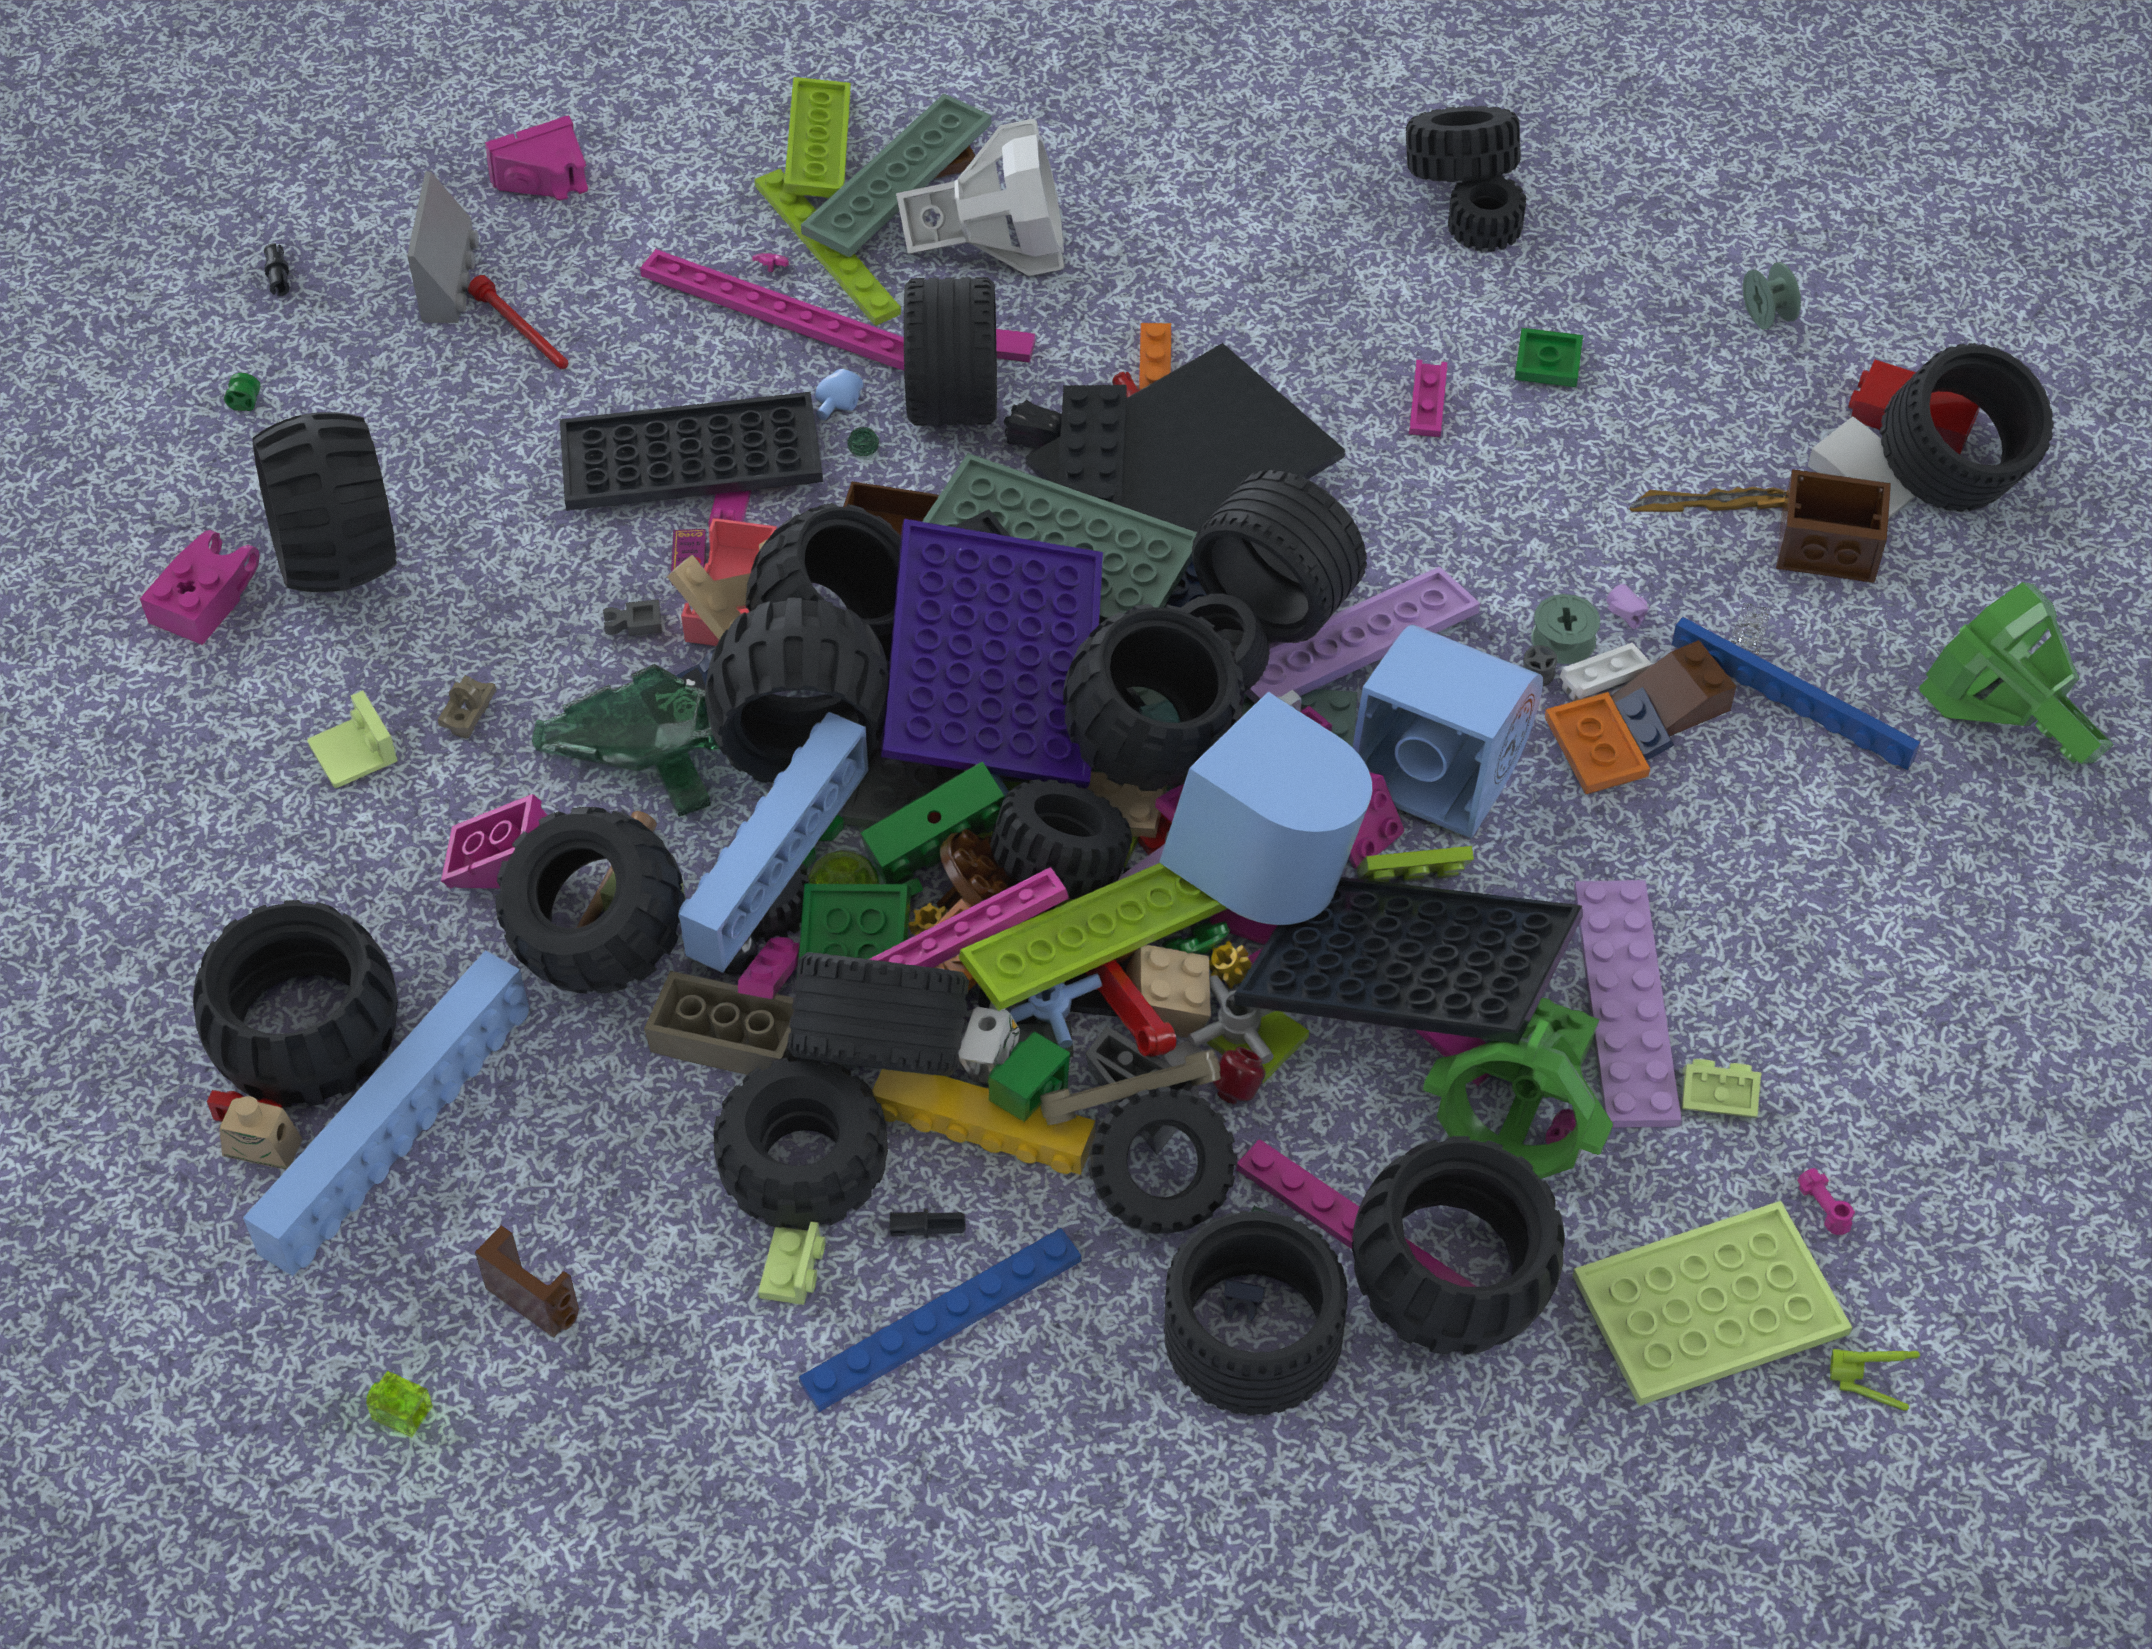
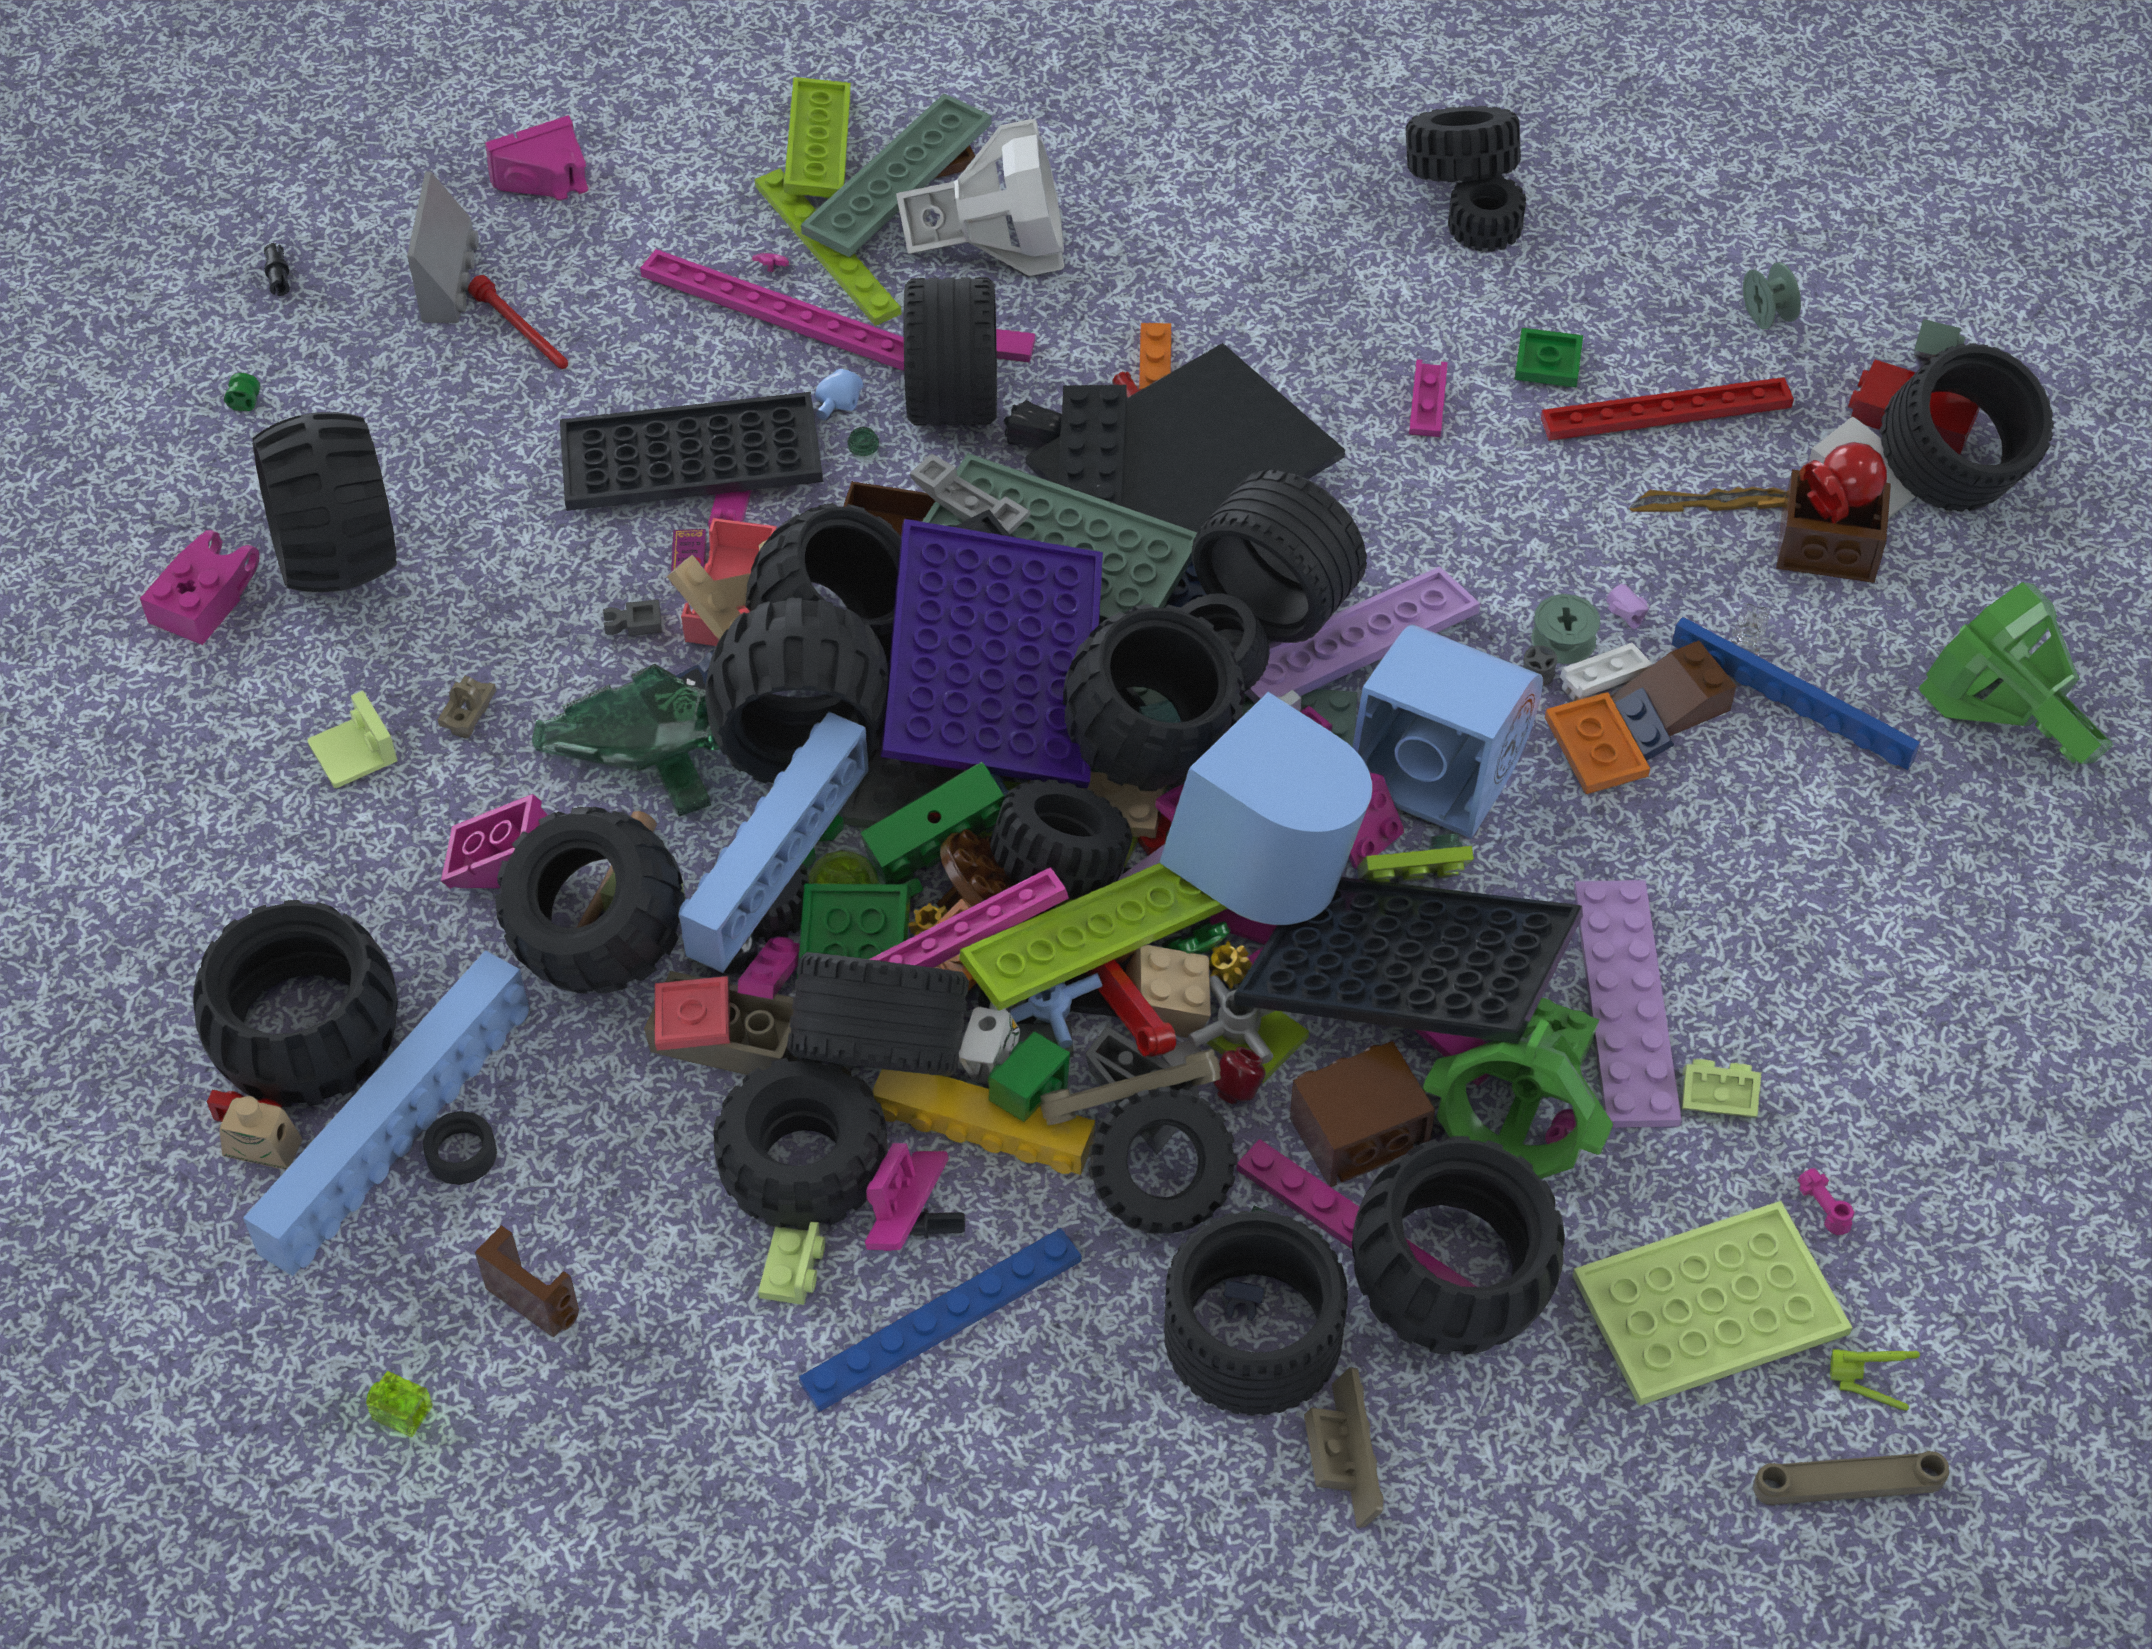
none -> black tyre [422,1111,497,1185]
none -> coral tile [655,976,730,1051]
none -> dark pink bracket [865,1143,949,1251]
none -> light grey slope [910,453,1031,534]
none -> reddish brown container [1290,1041,1435,1187]
none -> dark tan bracket [1304,1367,1384,1528]
none -> clear green plate [1428,833,1463,850]
none -> red plate [1541,377,1794,441]
none -> dark tan piece [1753,1451,1949,1505]
none -> red tile [1800,442,1887,524]
none -> sand green brick [1914,319,1965,359]

